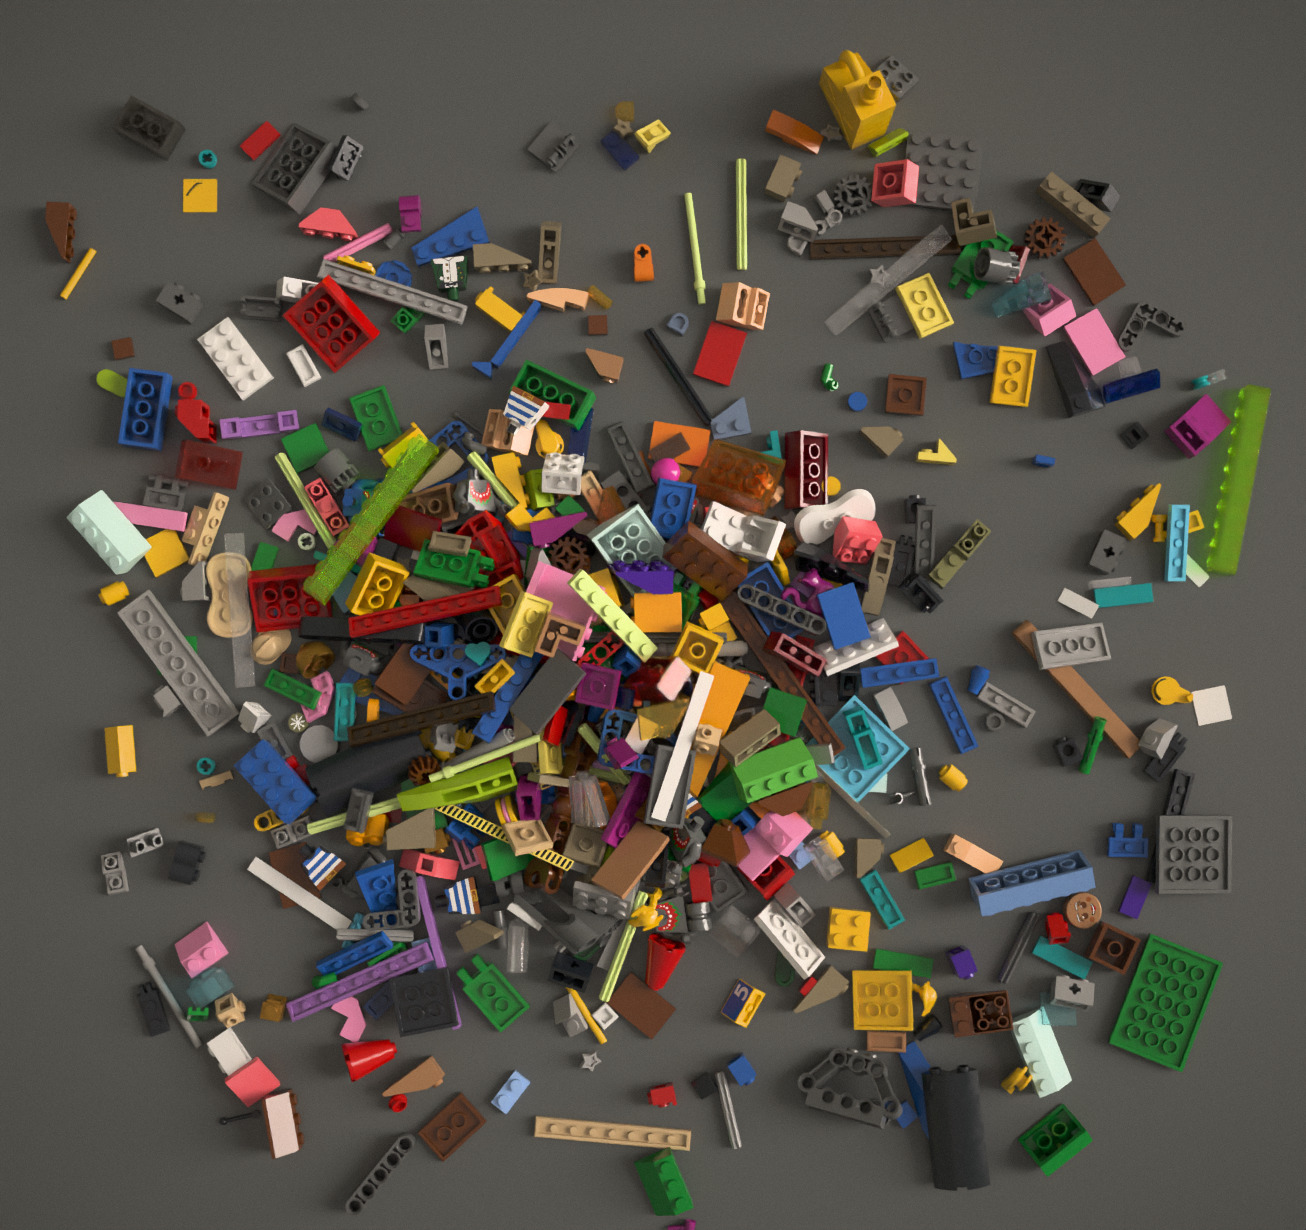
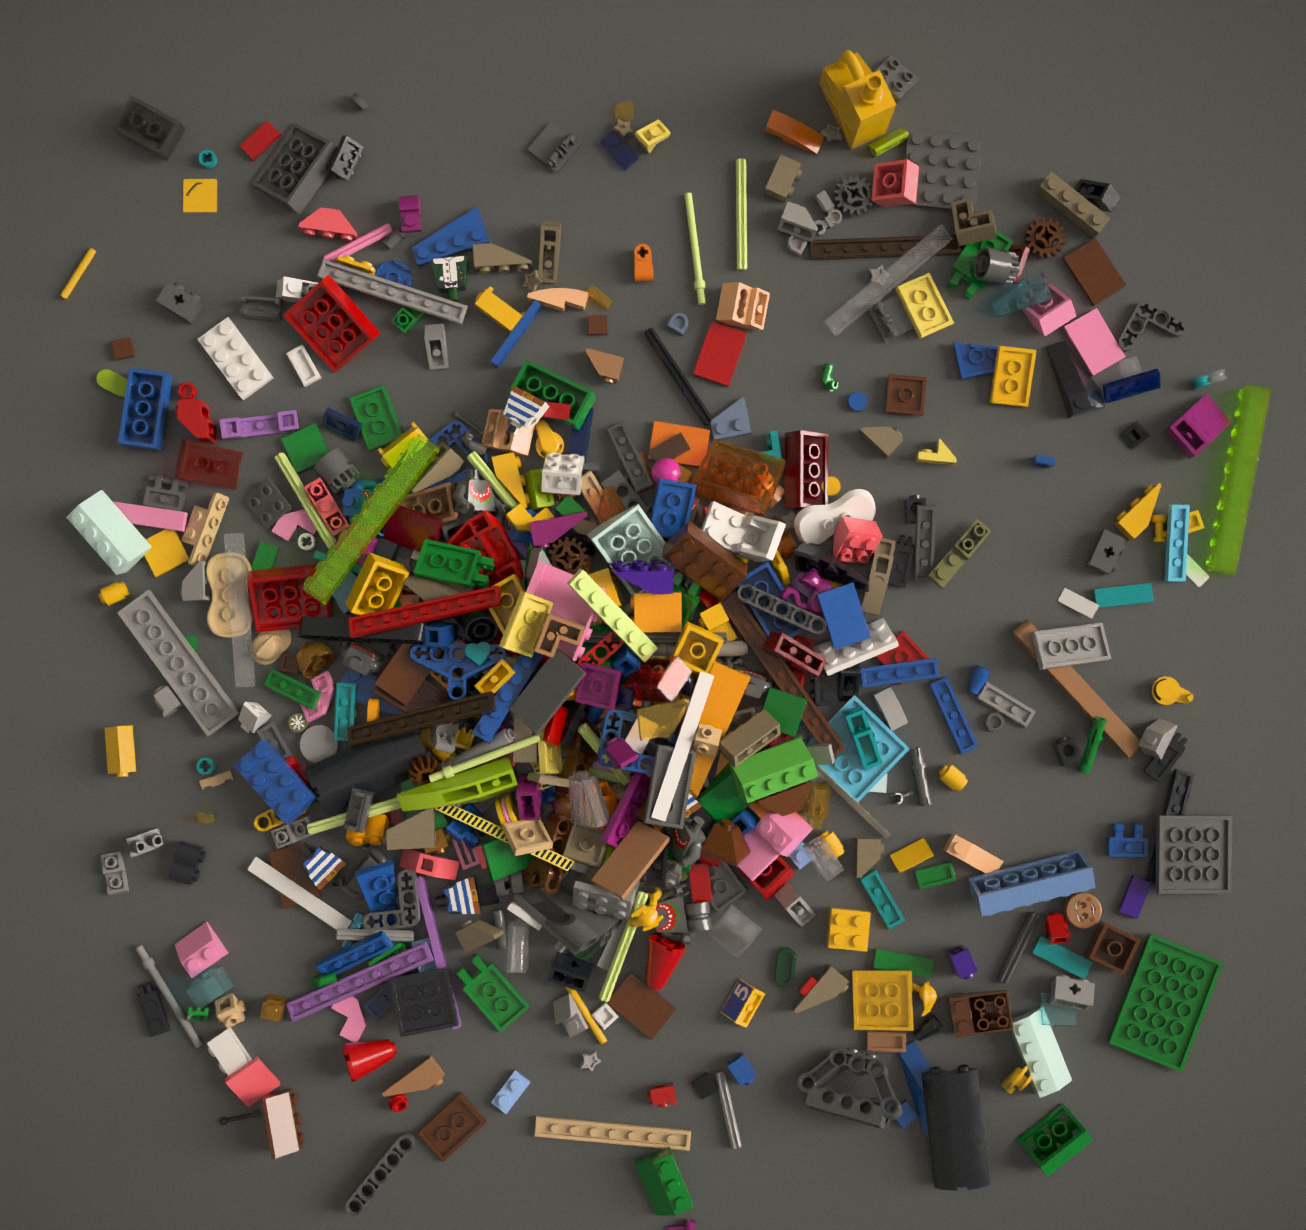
reddish brown slope [45,201,77,263] -> none
clear yellow tile [353,678,373,697] -> none
dark tan tile [428,531,472,557] -> none
blue slope [472,362,493,380] -> none
white plate [754,897,825,980] -> none
black hinge [898,572,944,614] -> none
clear tile [1088,577,1131,590] -> none
white sticker [1191,685,1232,726] -> none

